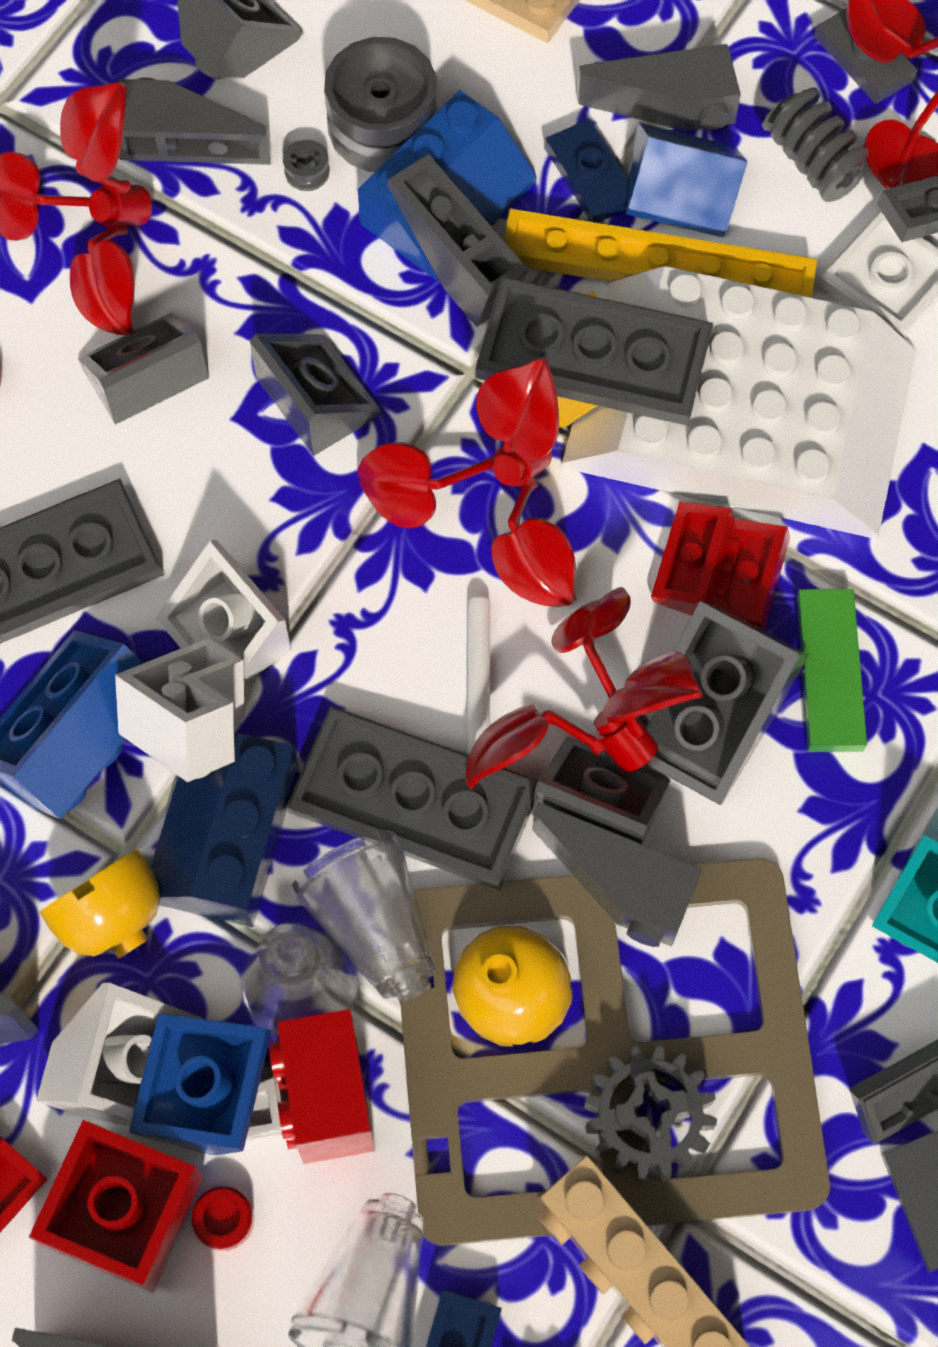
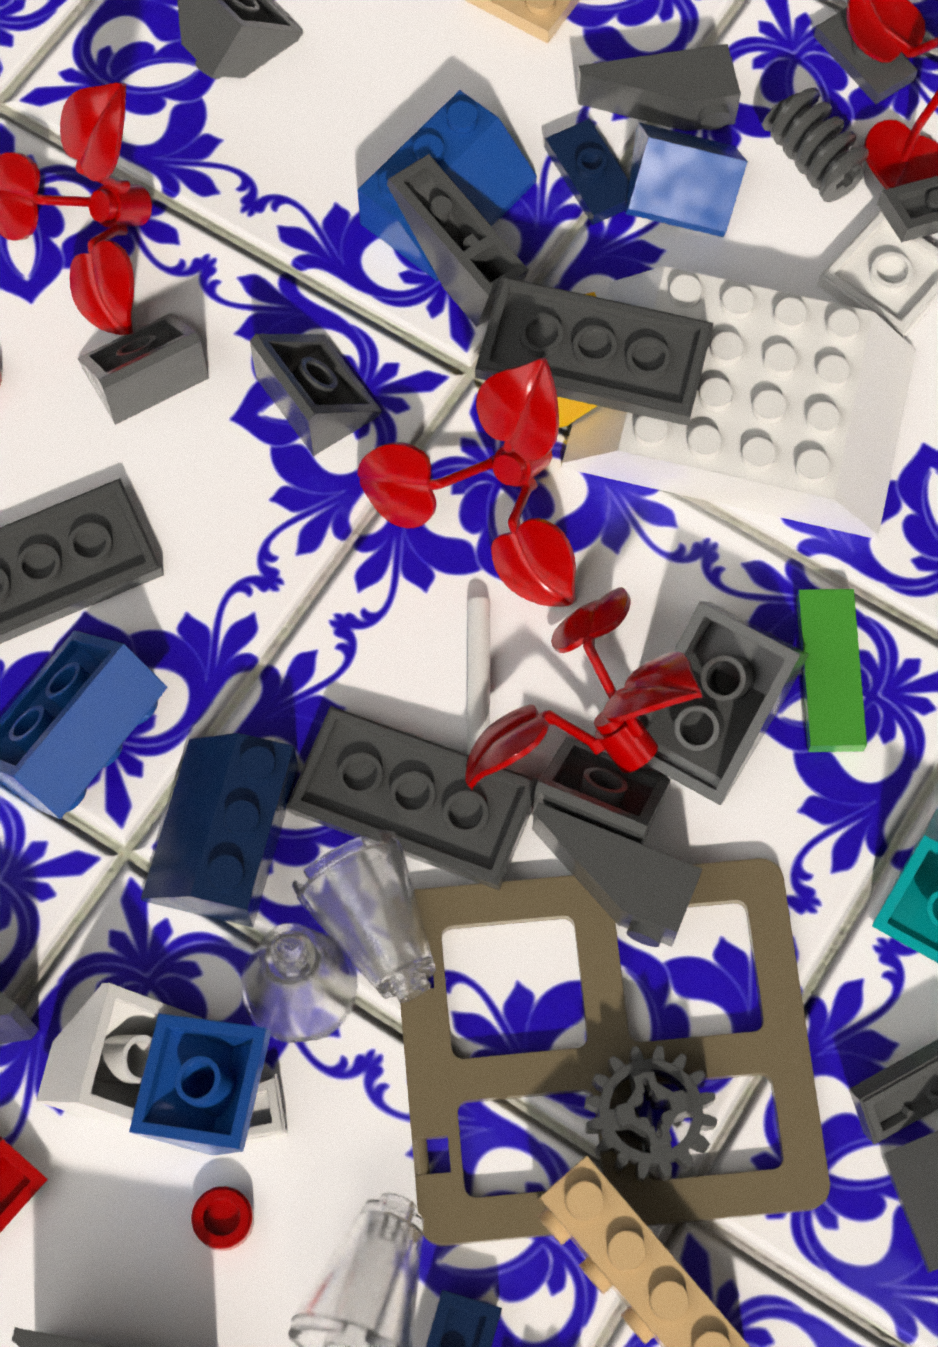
red brick [28,1120,204,1293] -> none
yellow cylinder [39,848,160,959] -> none
white brick [115,638,245,782] -> none
dark grey slope [118,77,271,165] -> none
white slope [156,540,291,684] -> none
red brick [269,1009,375,1164] -> none
dark grey bush [283,140,330,191] -> none
flat silver wheel [324,37,437,172] -> none
yellow cylinder [452,926,573,1047] -> none
yellow plate [503,209,818,298] -> none
red slope [651,501,791,630] -> none

